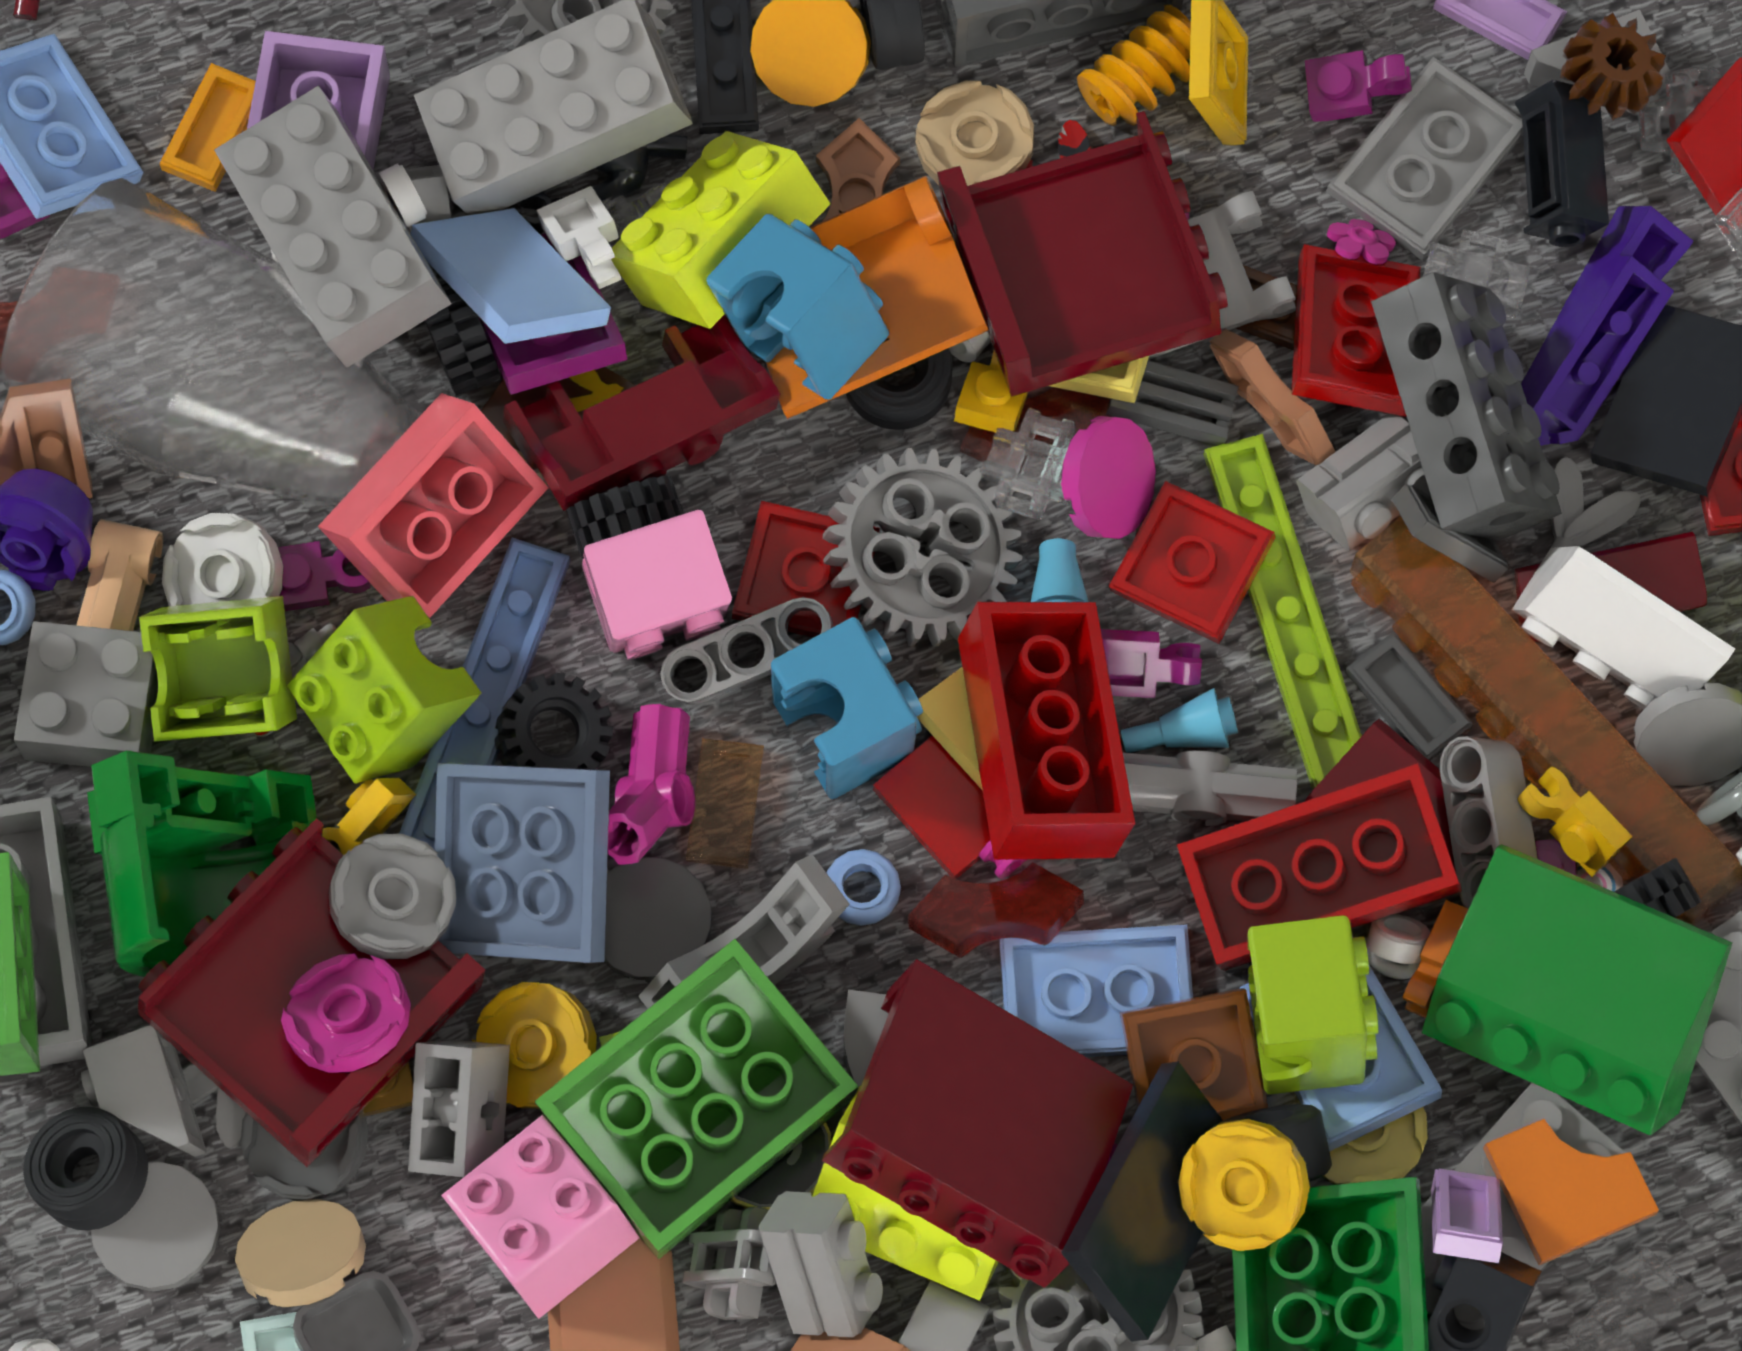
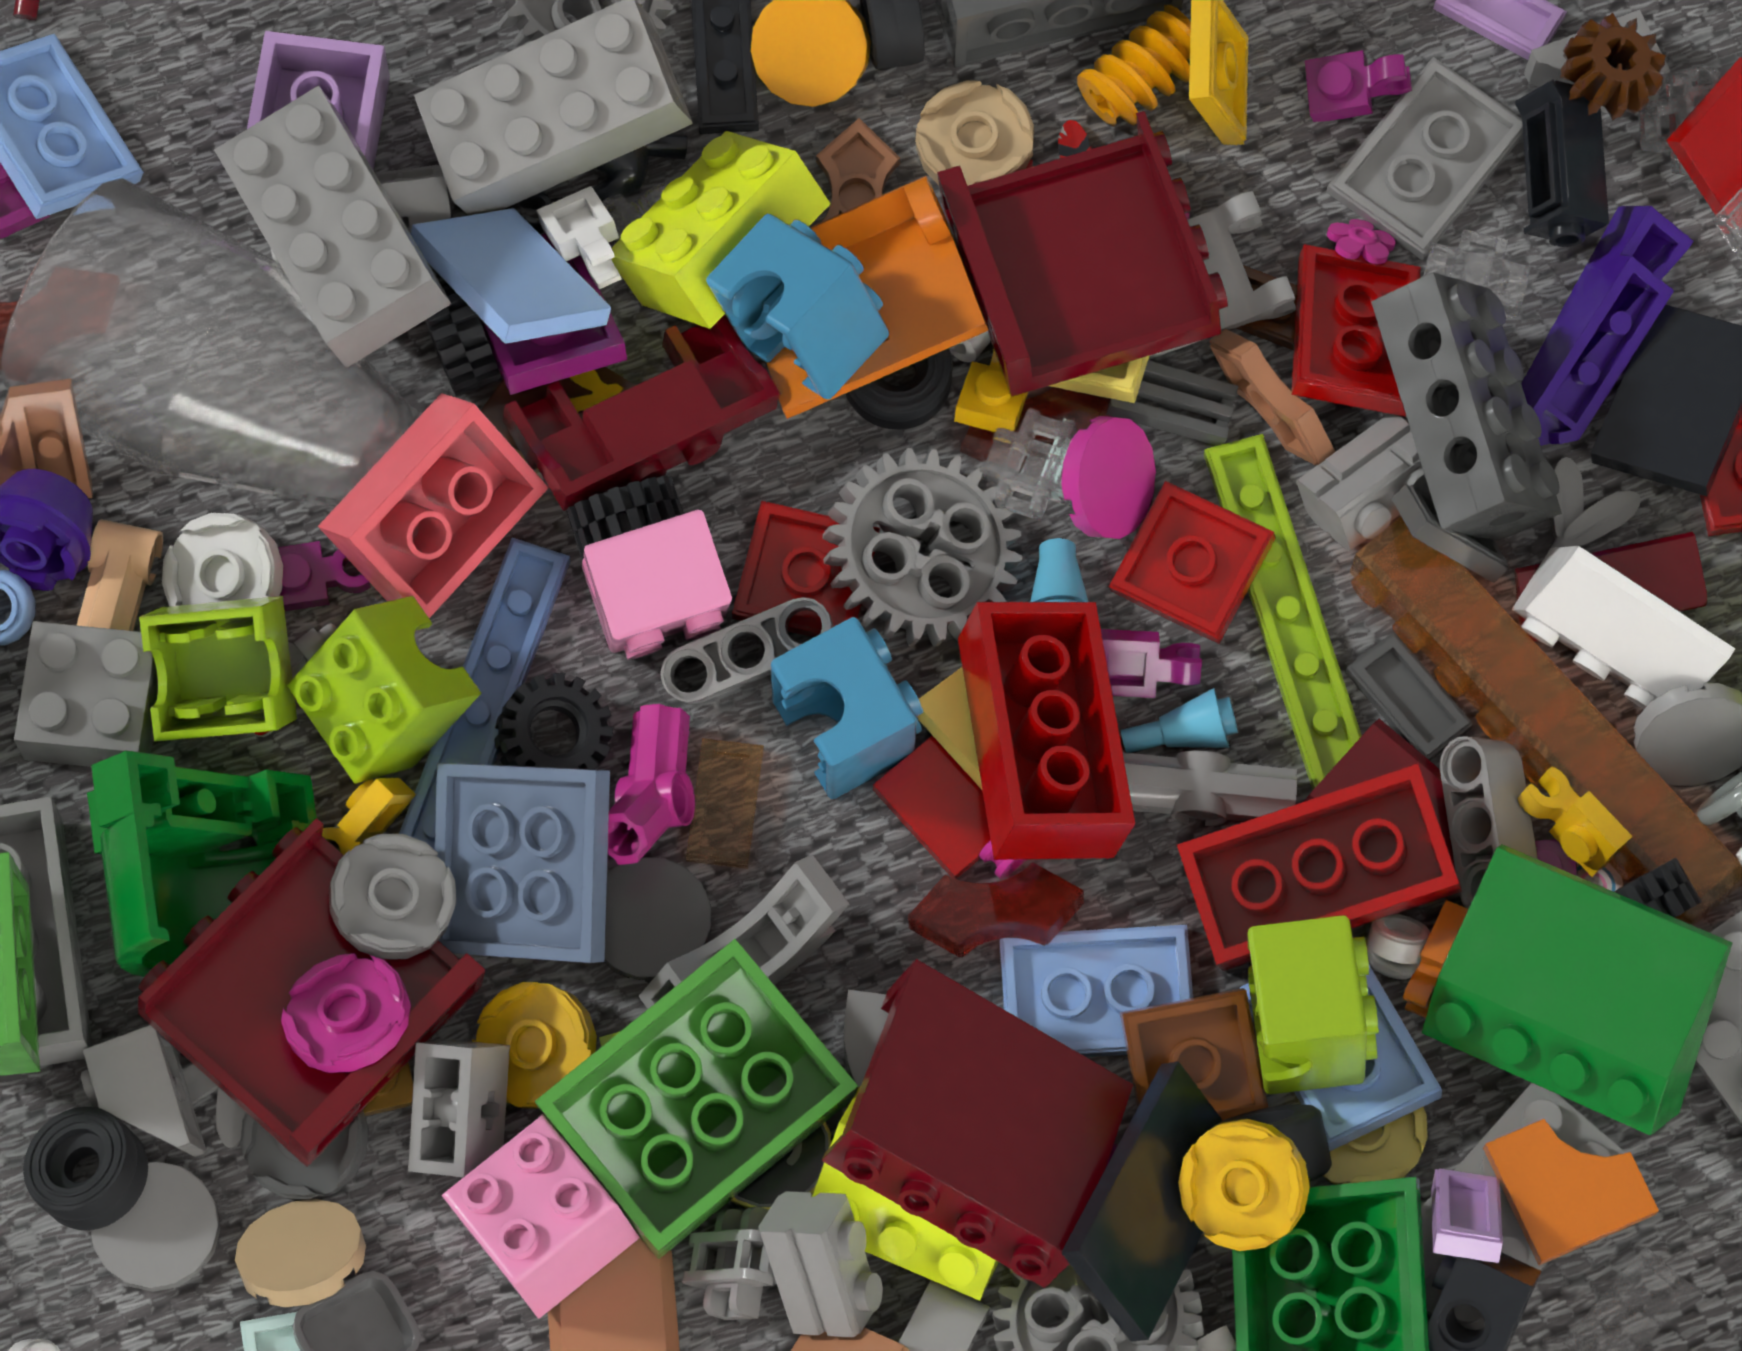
light orange tile [159,63,256,192] -> none
white tile [379,163,428,227] -> none
light blue piece [826,849,901,926] -> none

